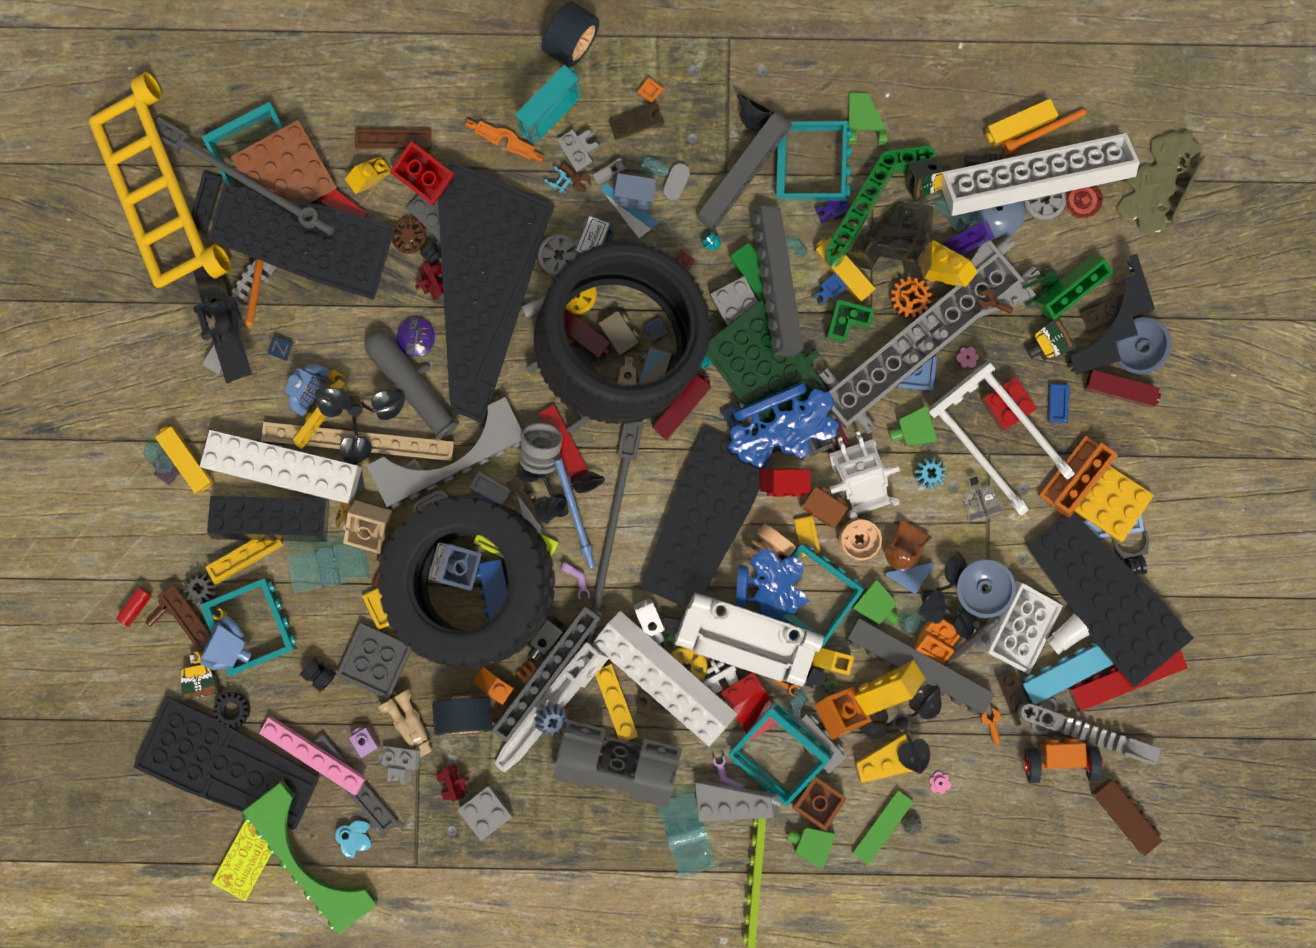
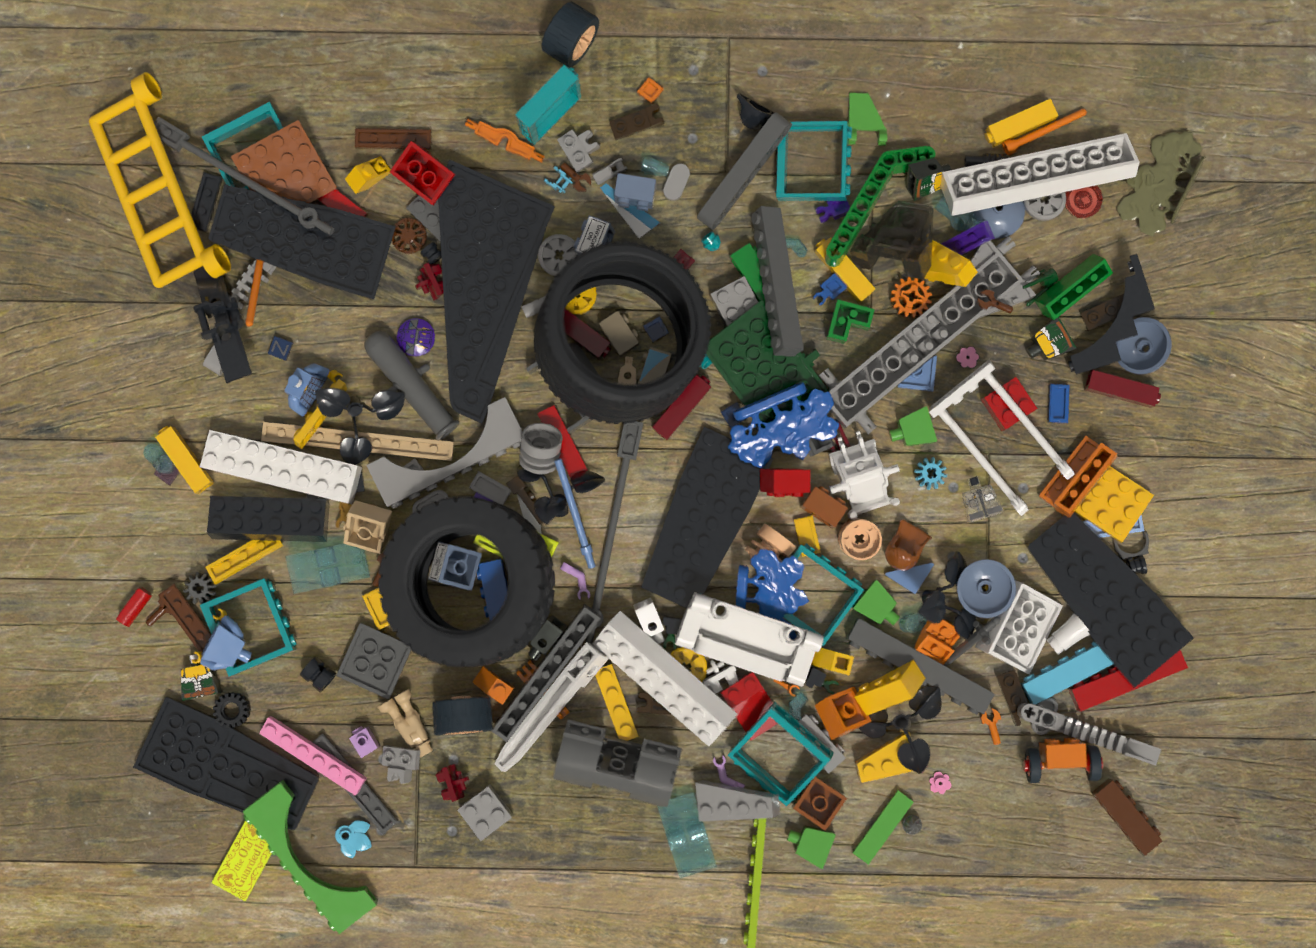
sand blue gear [534,702,568,737] -> none

